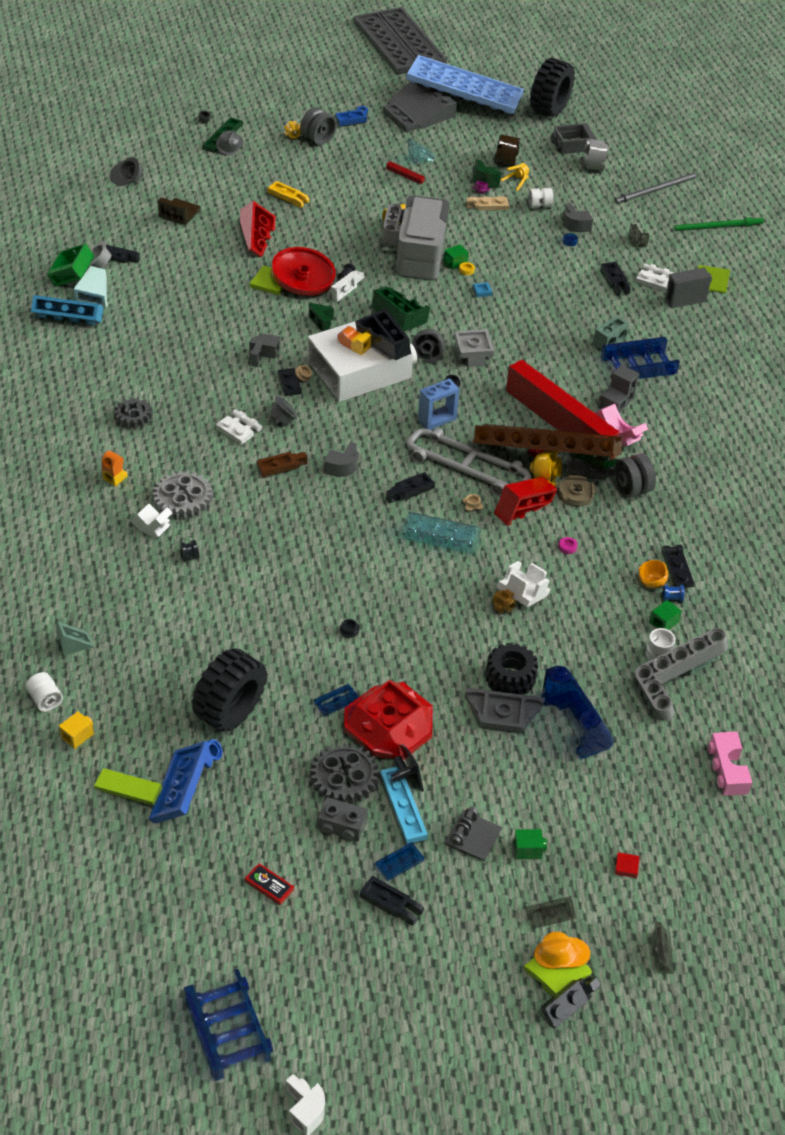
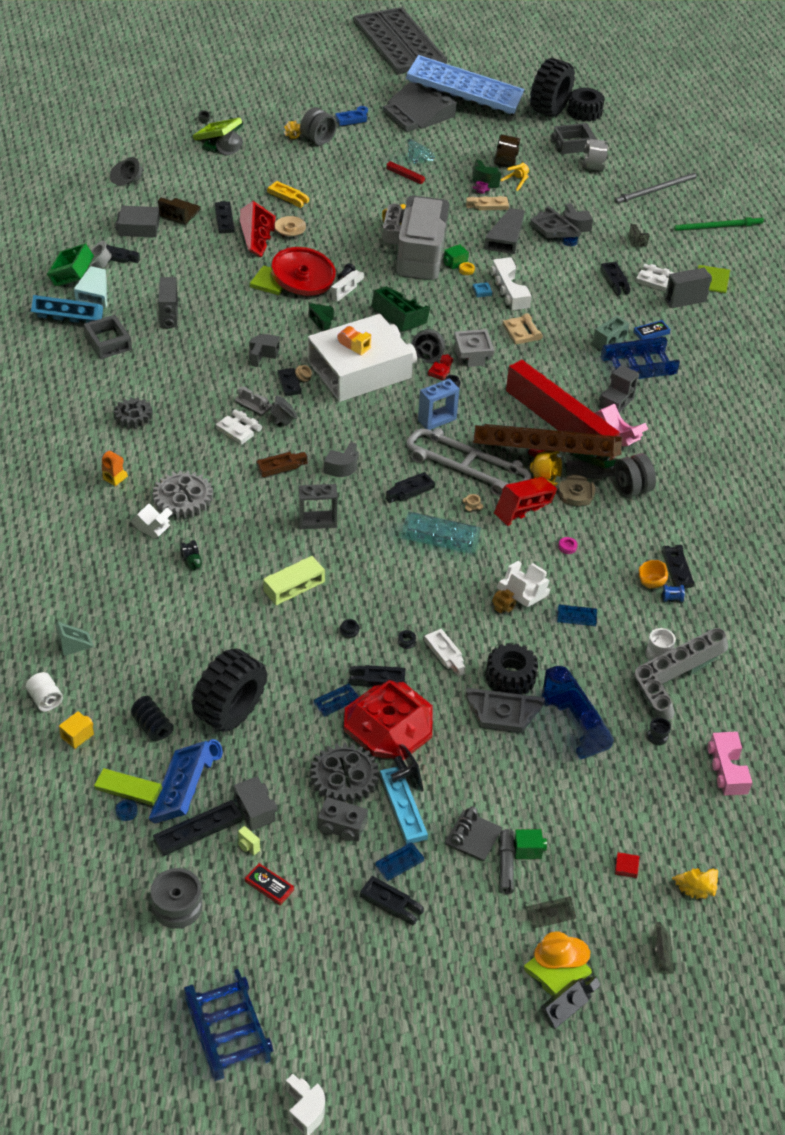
black wedge [355,309,411,360] -> none
white wheel [528,188,553,209] -> none
green brick [649,600,682,630] -> none
none -> dark grey window [84,315,132,359]
none -> dark grey brick [115,205,160,237]
none -> clear blue tile [115,800,138,821]
none -> black piece [131,696,174,741]
none -> dark grey wheel [151,868,202,929]
none -> black plate [153,800,243,856]
none -> dark grey window [159,277,178,328]
none -> dark green hinge [186,554,202,570]
none -> lime tile [193,117,242,140]
none -> black plate [215,201,235,234]
none -> light grey hinge [234,386,273,415]
none -> dark grey brick [234,776,278,831]
none -> yellowish green plate [238,826,260,856]
none -> yellowish green brick [263,556,325,605]
none -> tan dish [275,216,306,236]
none -> dark grey window [298,484,338,530]
none -> black hinge [348,665,406,687]
none -> black bush [398,630,416,649]
none -> white hinge [424,629,465,677]
none -> red plate [428,354,453,381]
none -> dark grey slope [484,208,525,254]
none -> white arch [490,257,531,310]
none -> dark grey pin [498,829,516,894]
none -> tan plate [503,313,543,345]
none -> dark grey wing [530,206,581,238]
none -> clear blue tile [557,604,597,627]
none -> black tyre [567,88,605,122]
none -> tile [633,320,671,341]
none -> black wheel [647,717,671,746]
none -> yellow hair [672,868,718,900]

